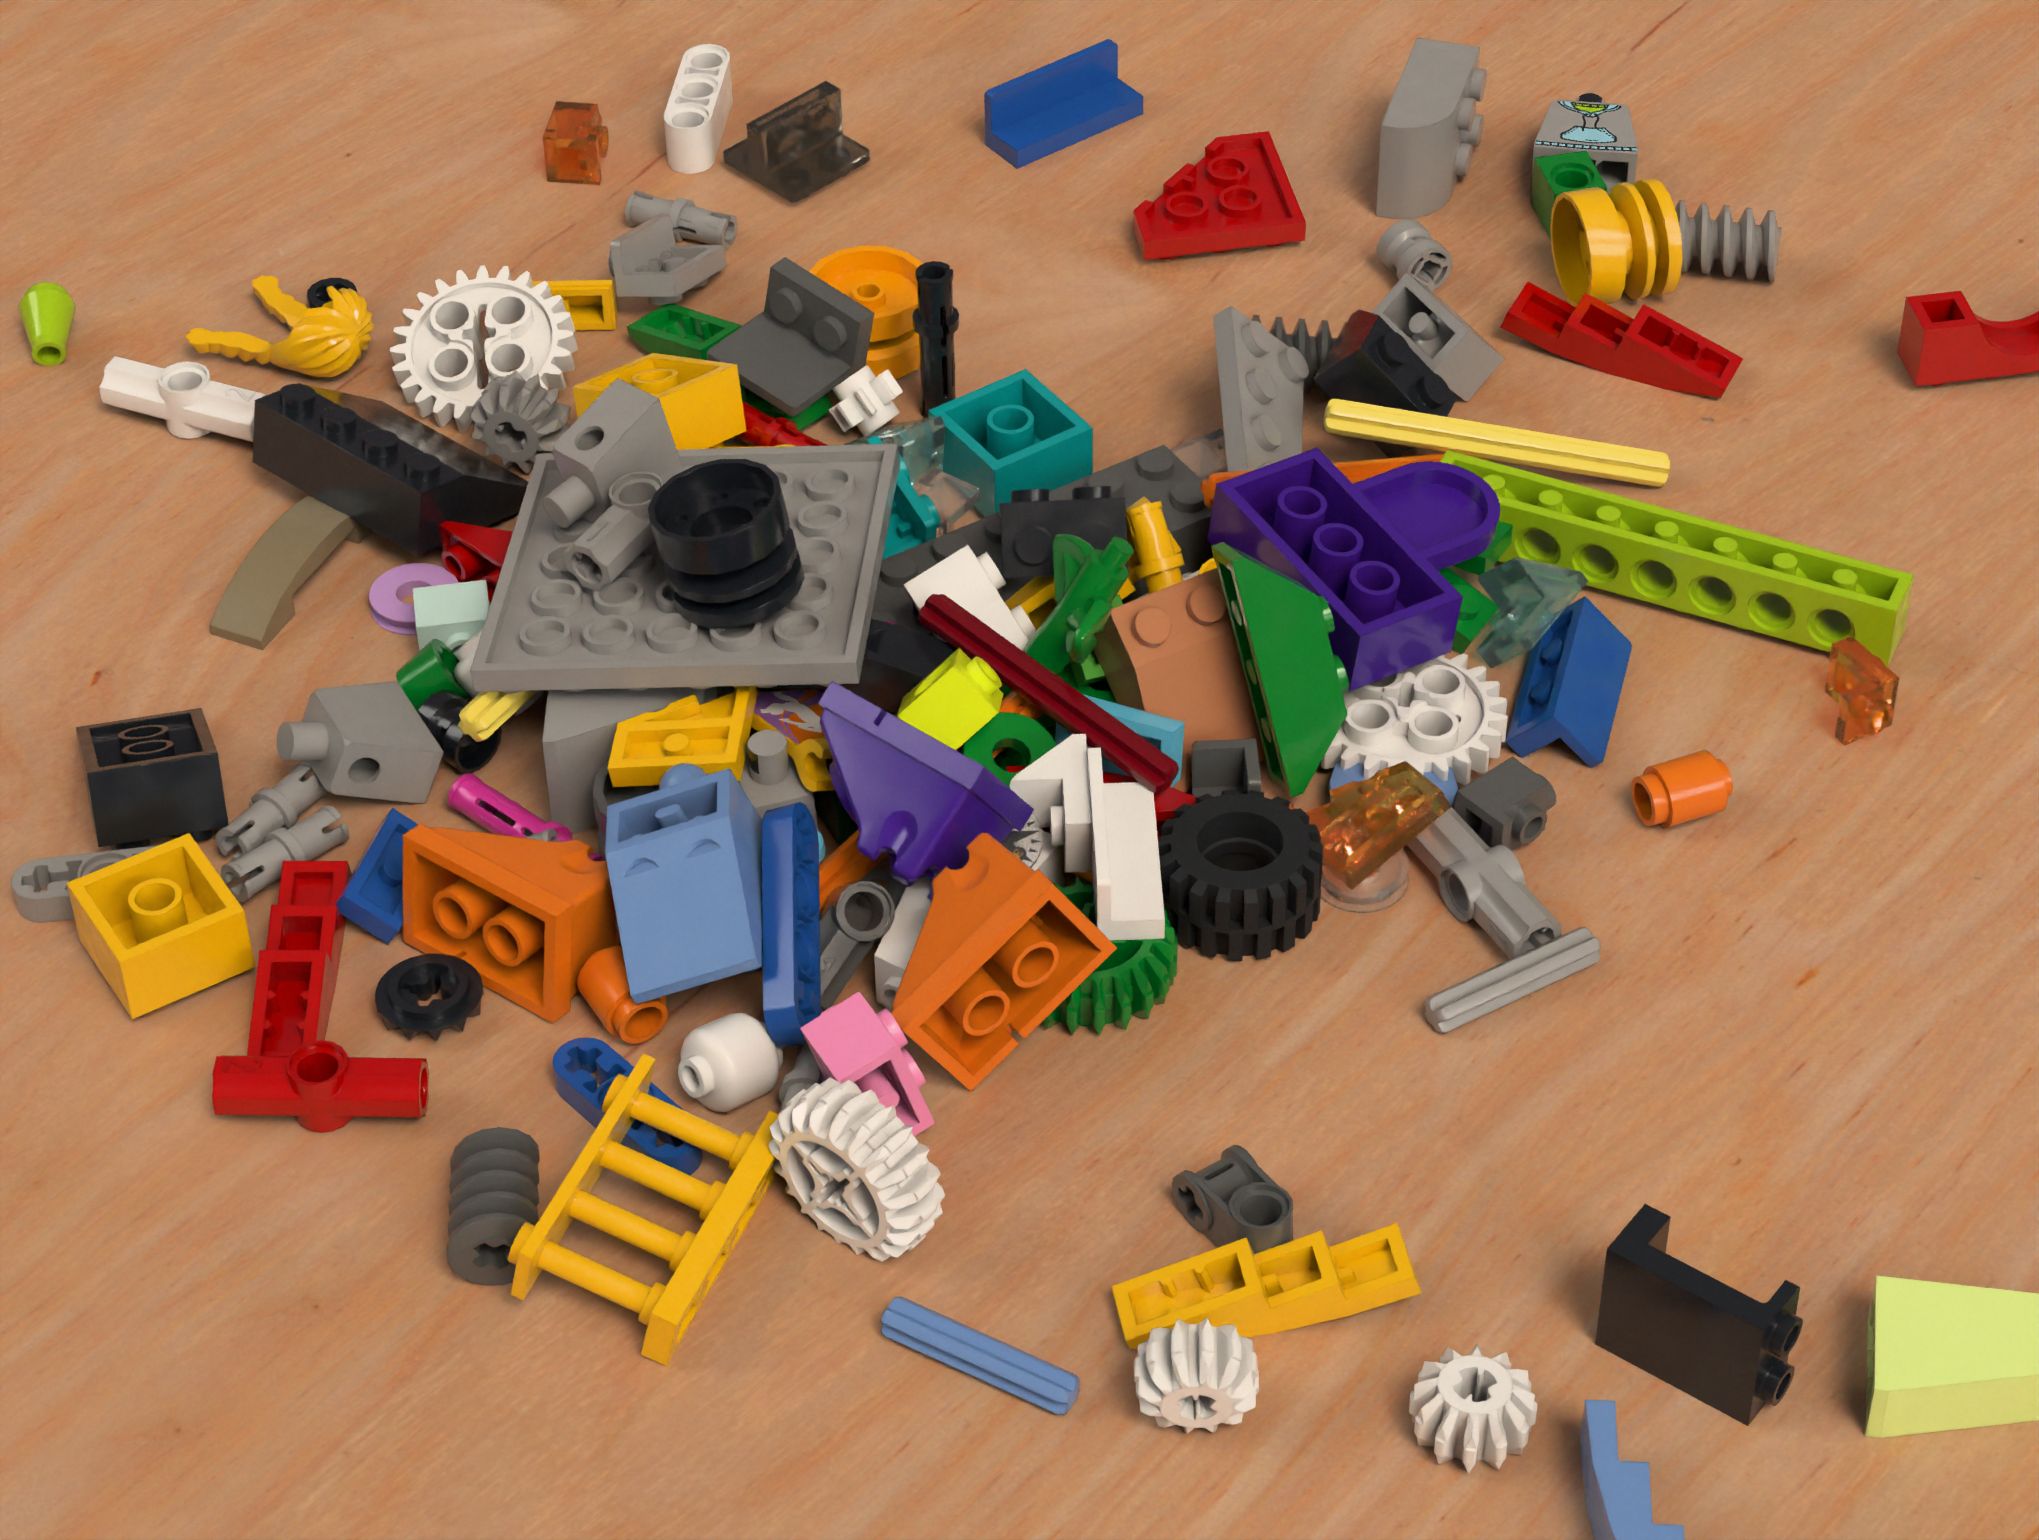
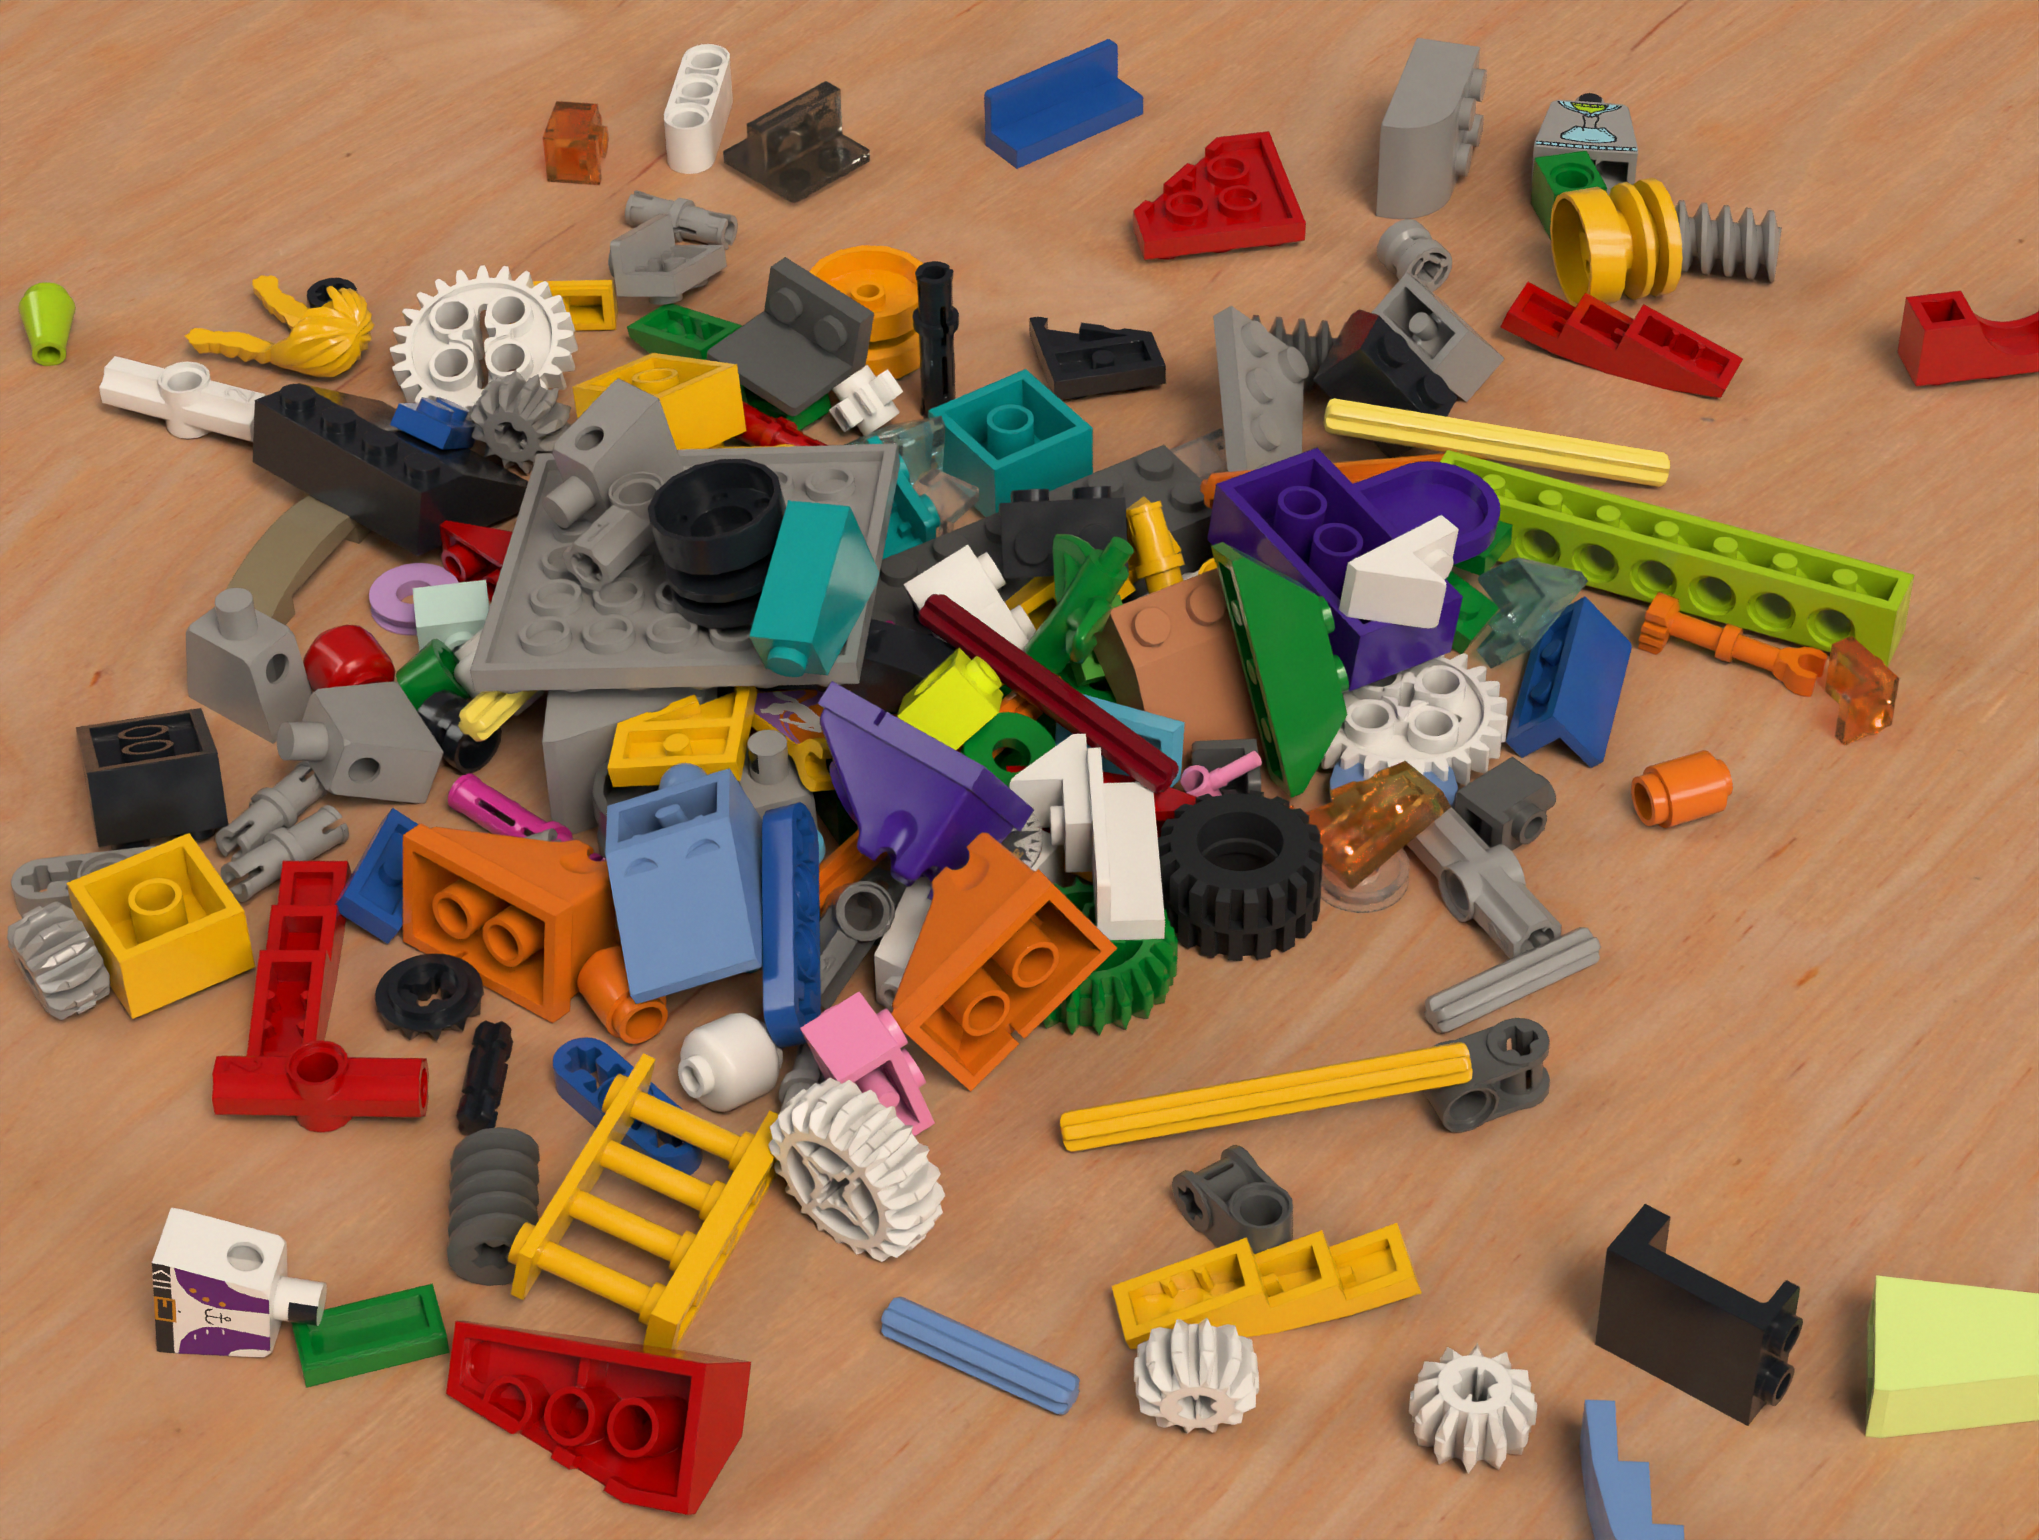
none -> light grey gear [7,901,110,1020]
none -> white torso [152,1208,327,1358]
none -> light grey torso [186,588,312,744]
none -> green tile [291,1283,450,1388]
none -> red head [303,625,396,692]
none -> blue plate [390,397,476,450]
none -> red wedge [446,1321,751,1515]
none -> black axle [456,1020,513,1136]
none -> teal slope [749,500,880,677]
none -> black wing [1029,317,1166,399]
none -> yellow axle [1060,1042,1473,1152]
none -> bright pink hand [1180,751,1262,797]
none -> white slope [1339,515,1459,629]
none -> dark grey piece [1423,1018,1550,1133]
none -> orange piece [1638,592,1828,697]

